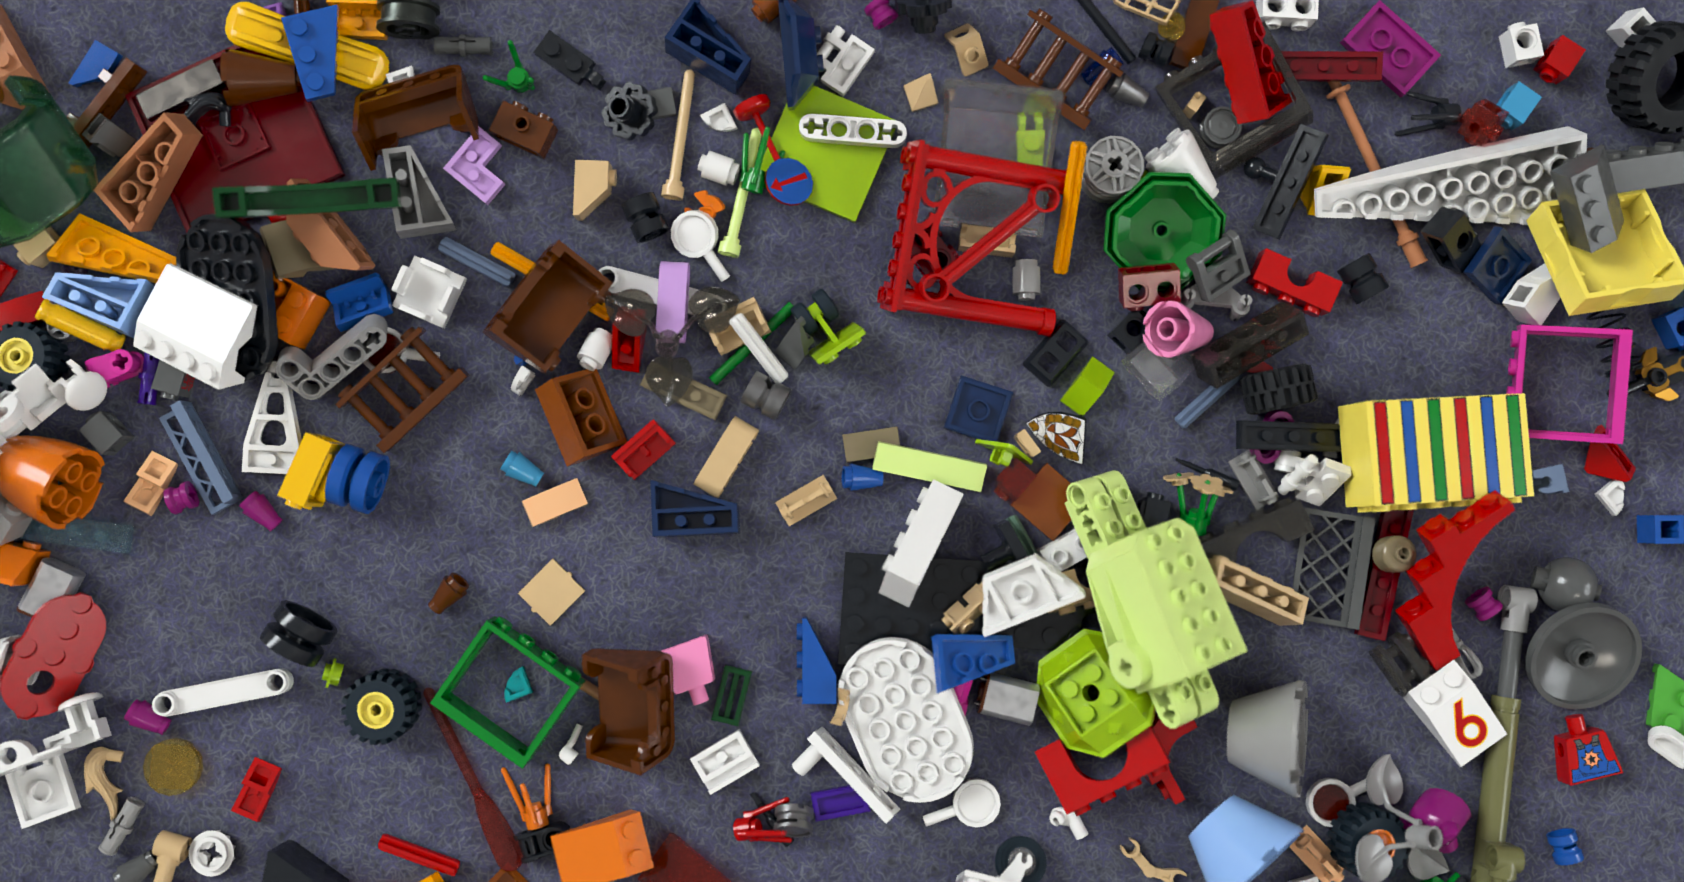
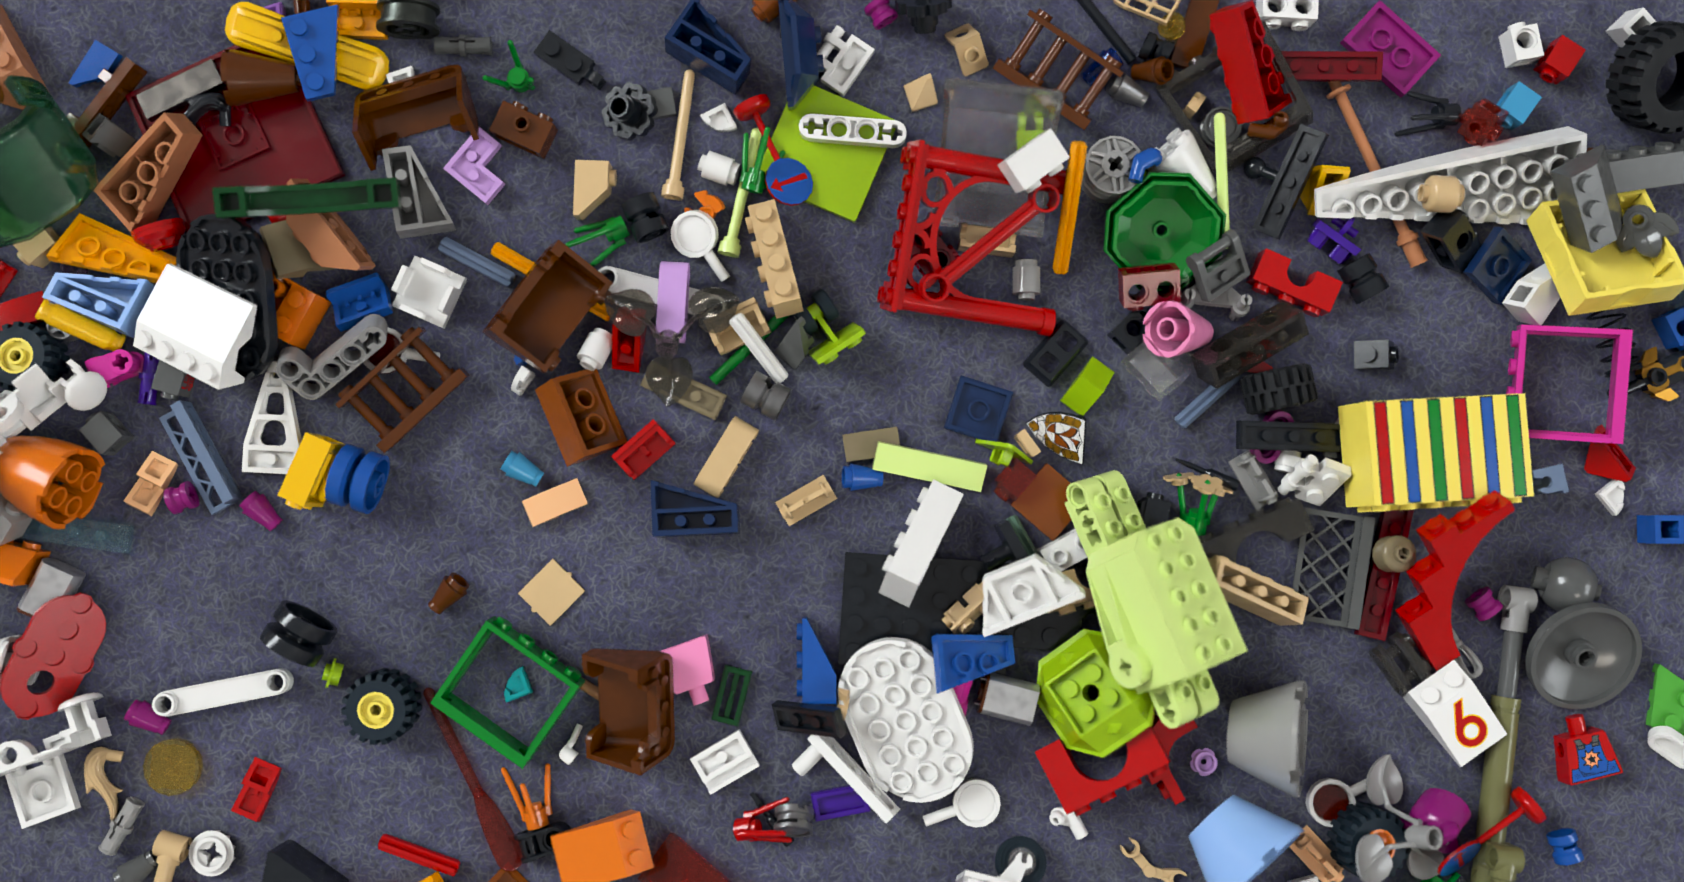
none -> red piece [131,218,186,252]
none -> green plant [565,215,630,267]
none -> tan brick [745,199,803,319]
none -> black tile [772,700,847,738]
none -> white brick [997,128,1070,193]
none -> blue arm [1128,148,1162,184]
none -> reddish brown cone [1131,56,1174,85]
none -> lavender plate [1190,748,1218,776]
none -> yellowish green piece [1214,113,1230,249]
none -> reddish brown arm [1247,111,1289,140]
none -> dark purple hips [1307,217,1361,265]
none -> bracket [1354,339,1399,370]
none -> tan head [1417,175,1465,213]
none -> red piece [1437,786,1547,877]
none -> dark grey plate [1616,204,1680,258]

